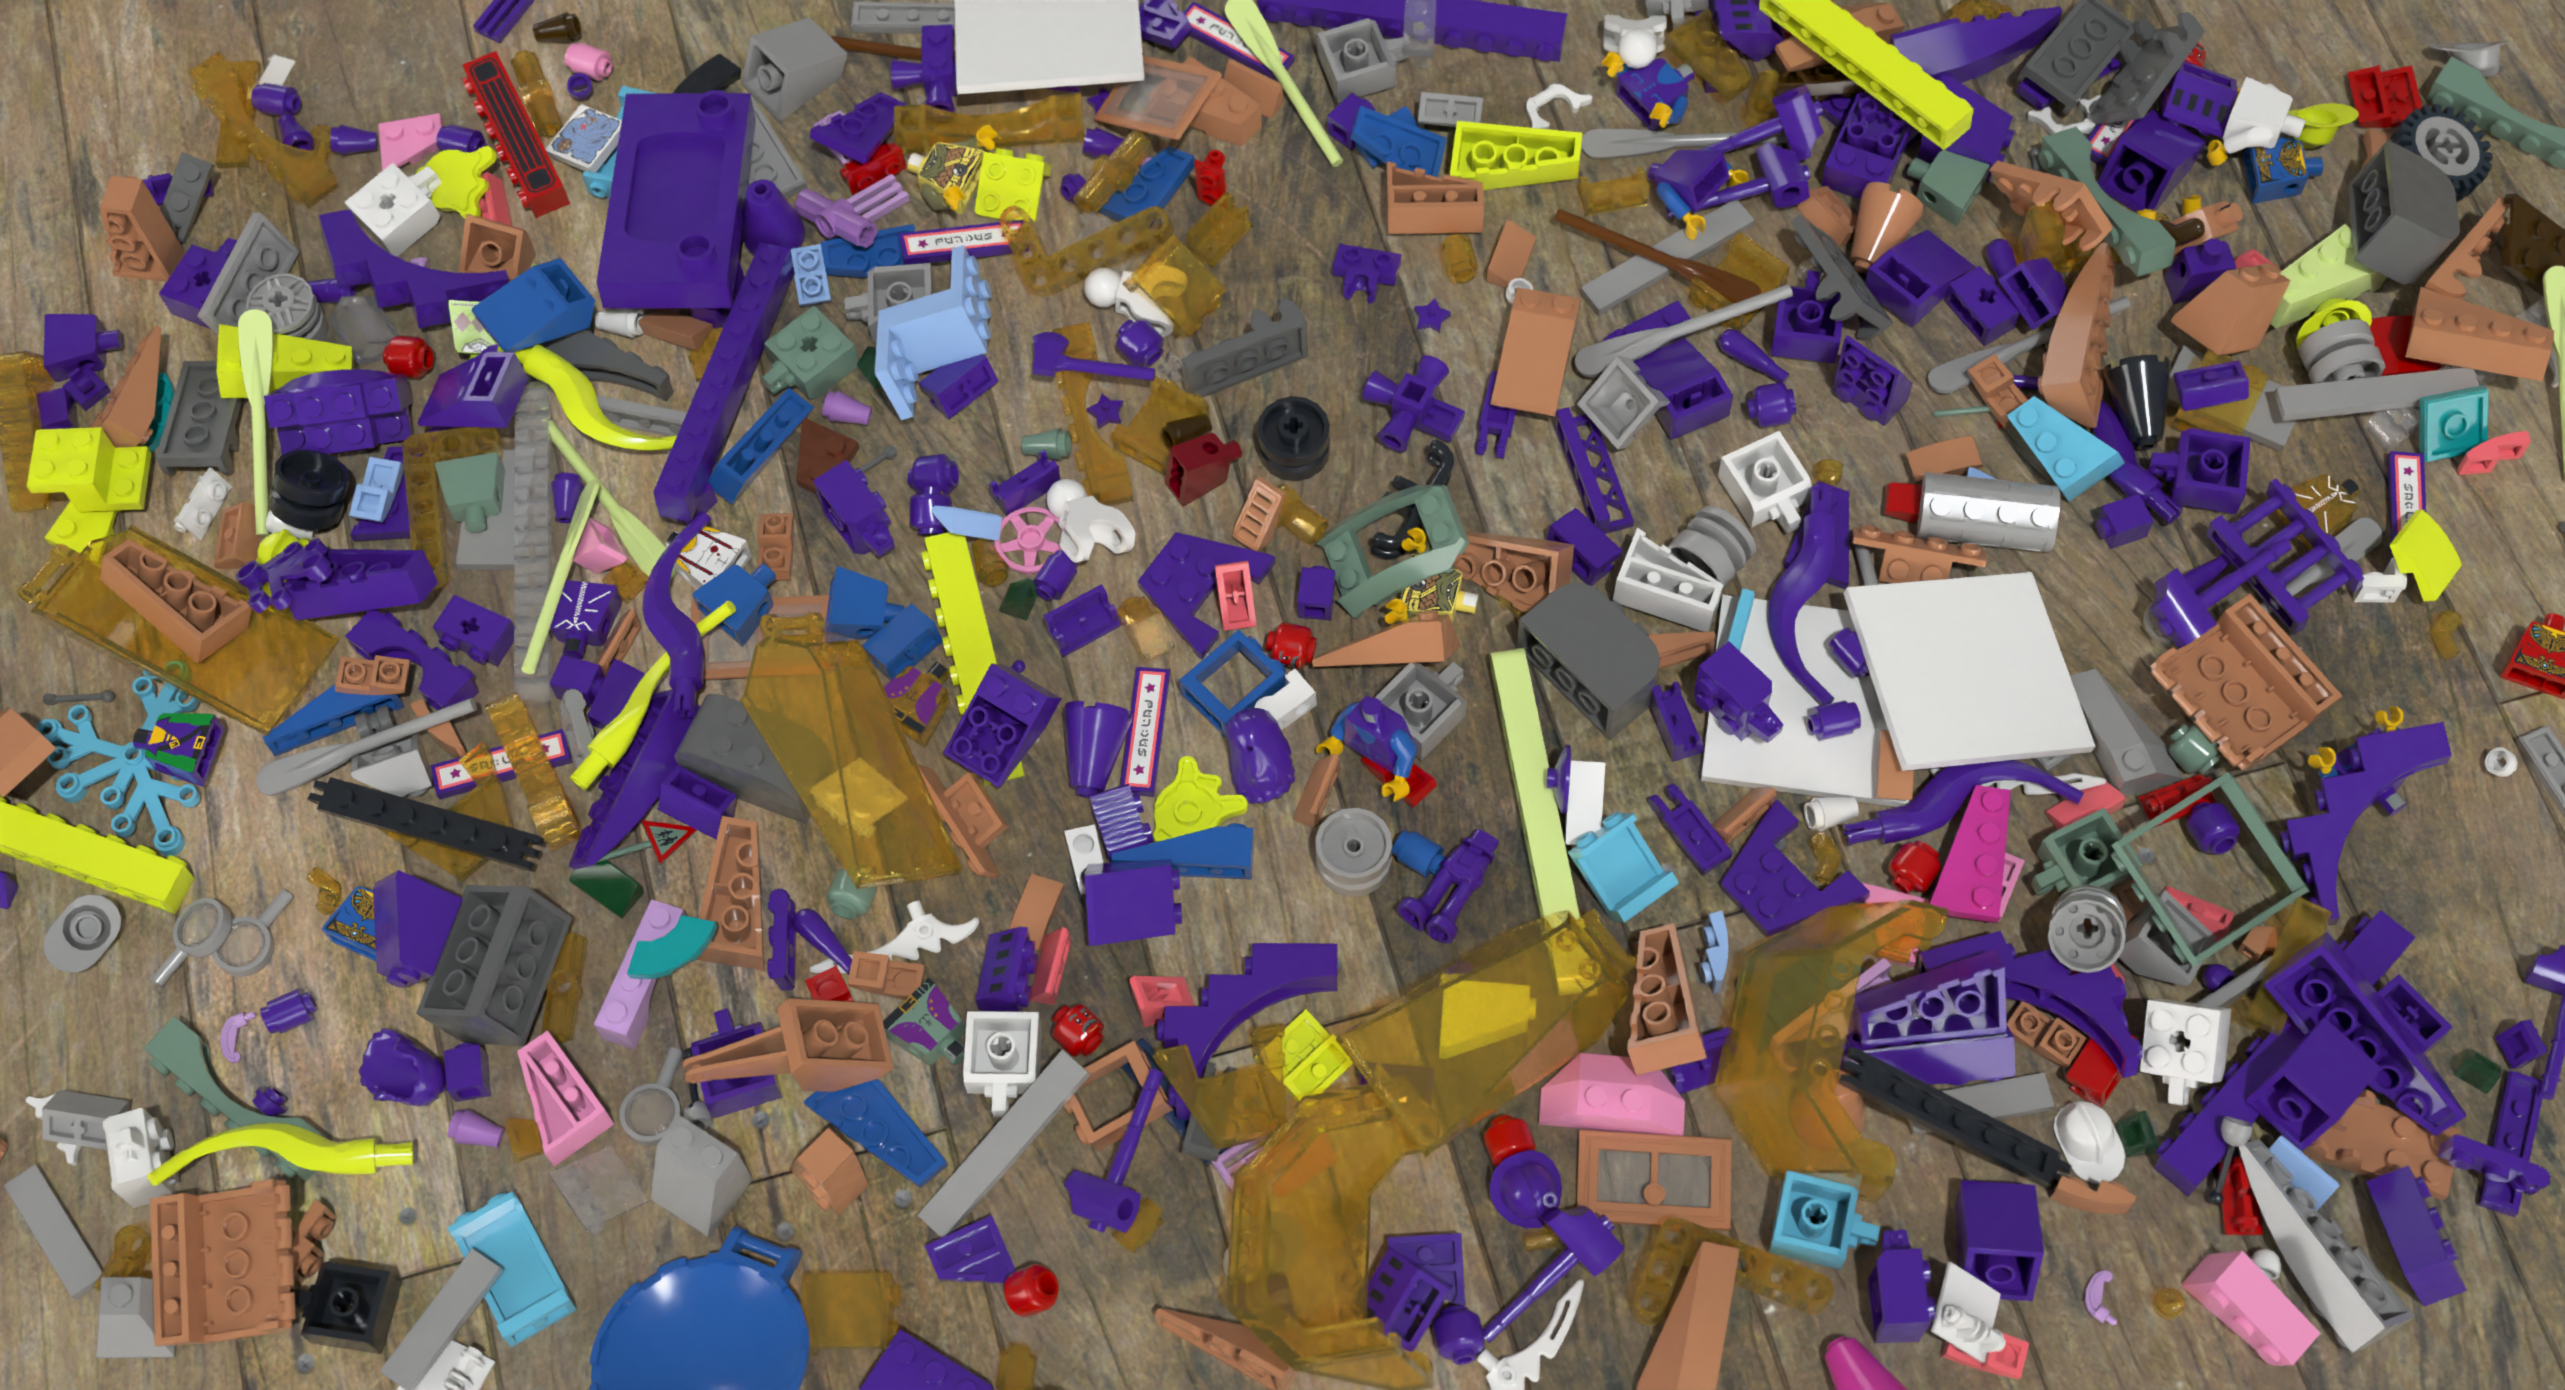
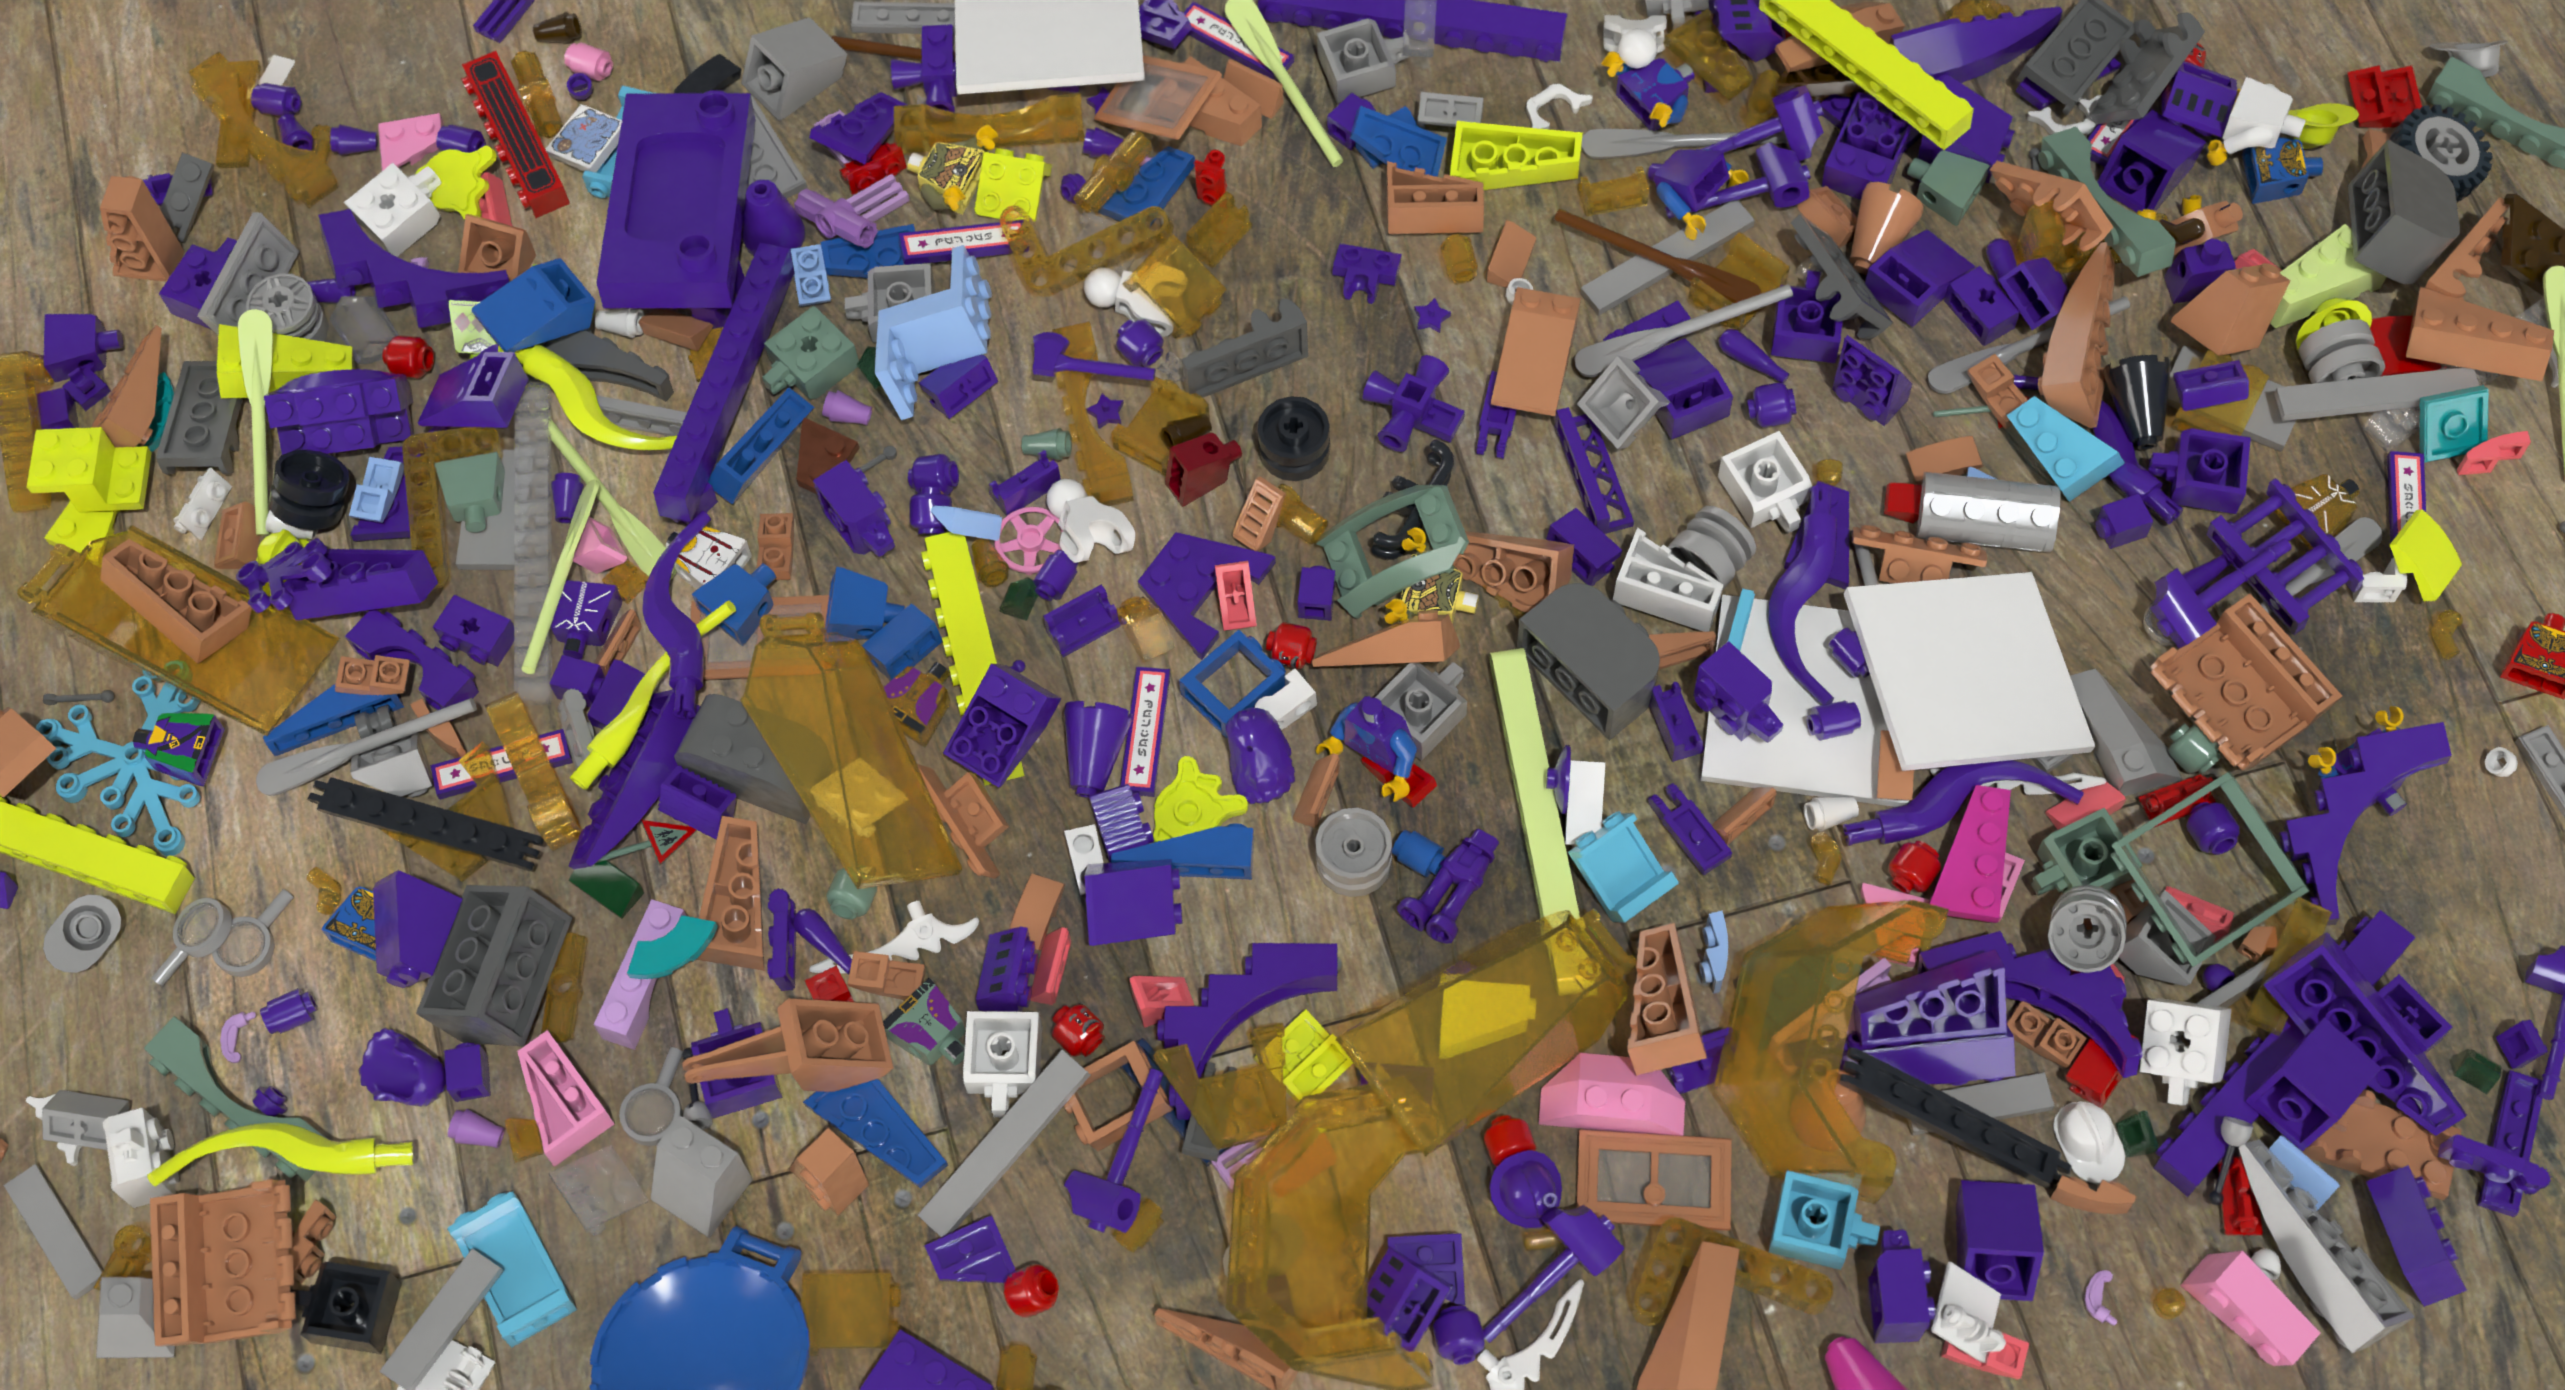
dark purple wing [1721,799,1870,937] -> none

